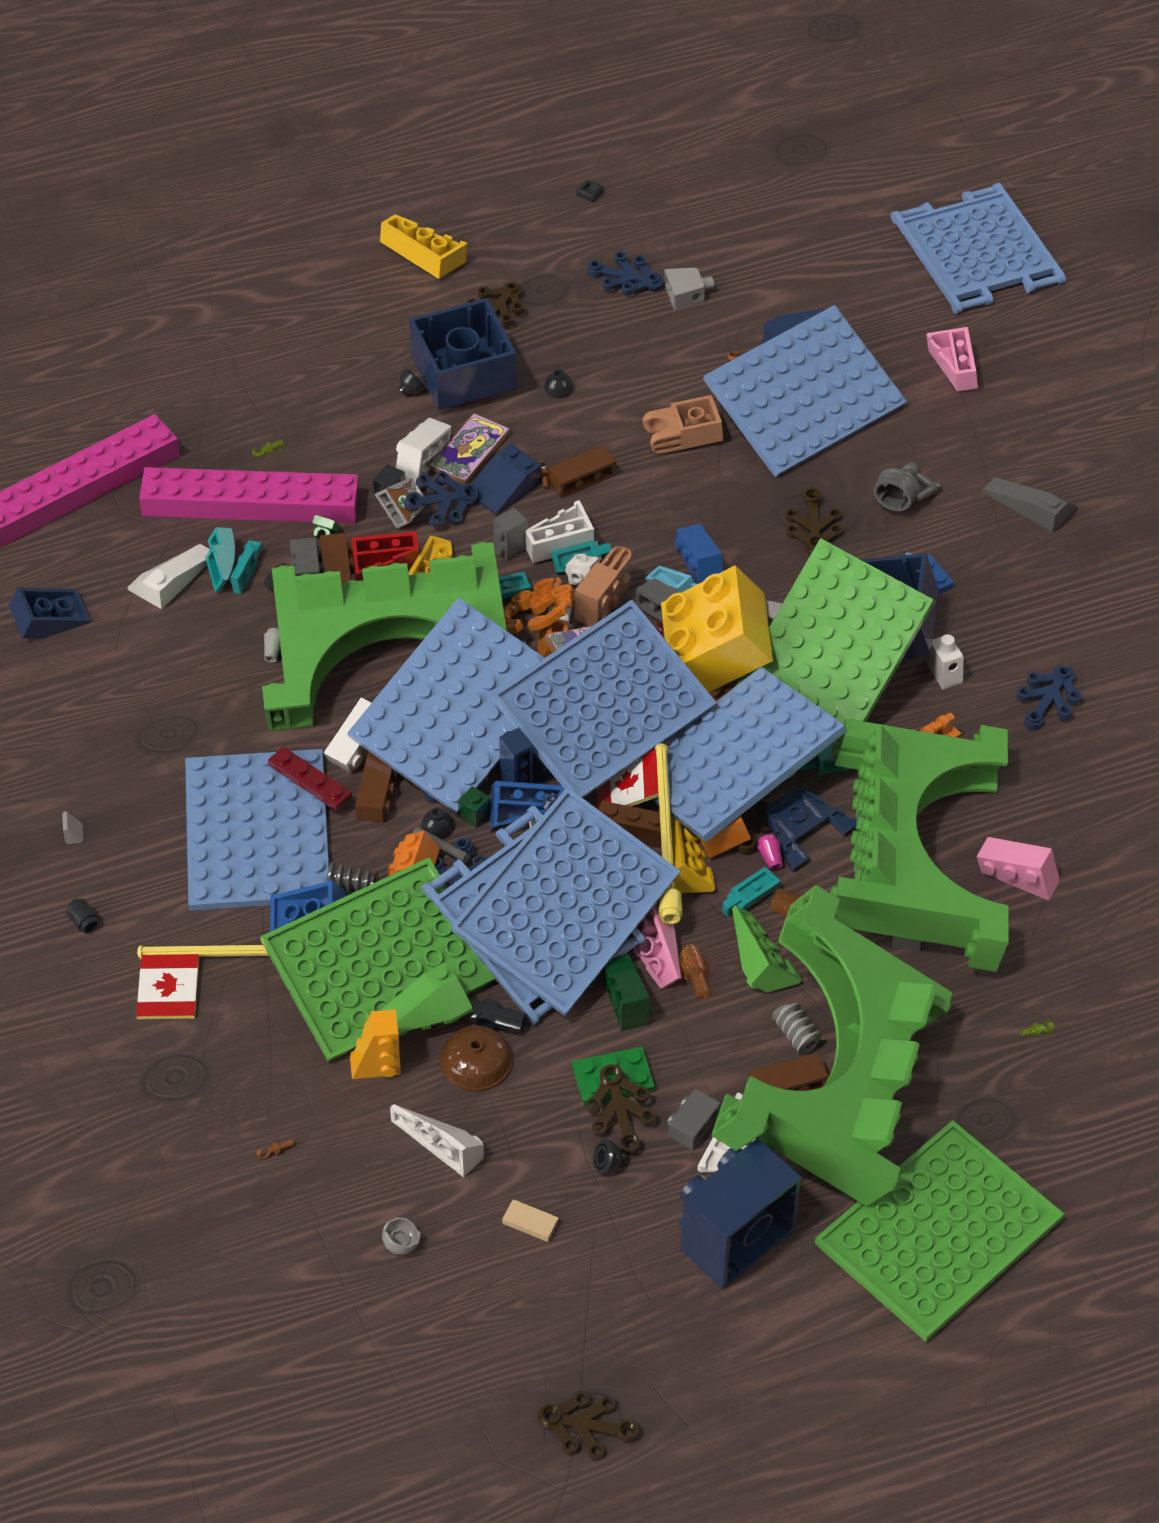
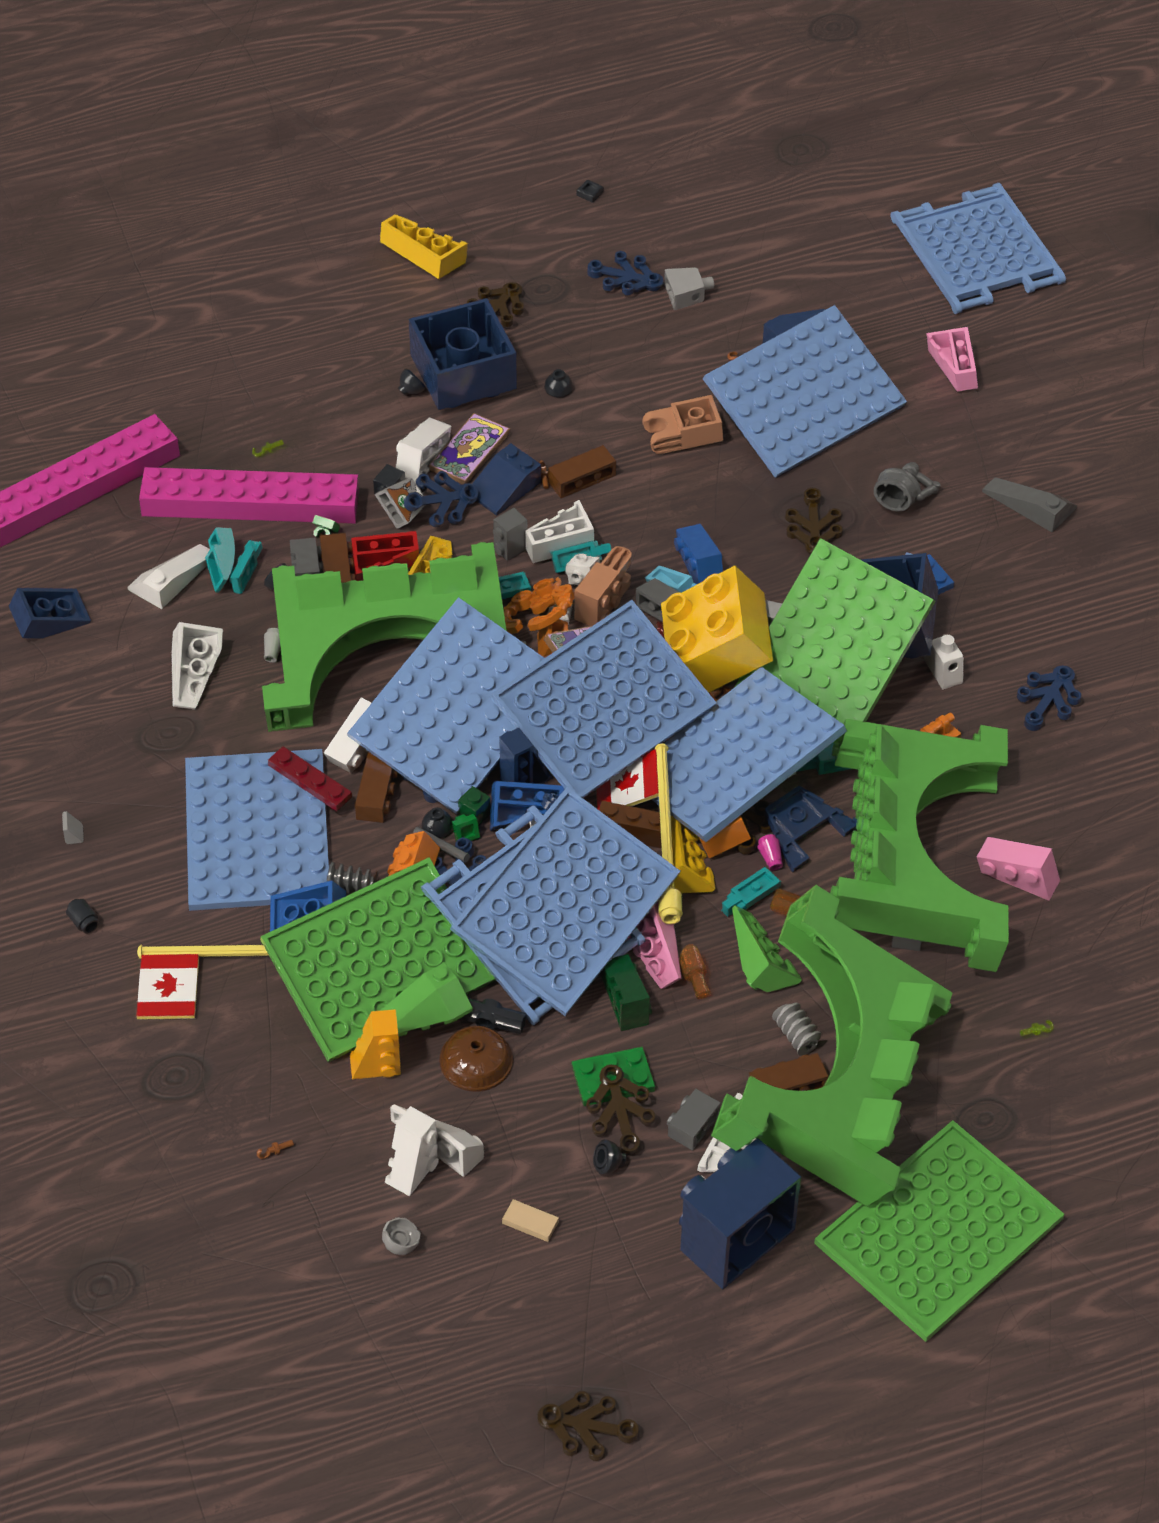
none -> white wedge [172,622,223,710]
none -> white wedge [385,1106,439,1196]
none -> green tile [452,814,480,841]

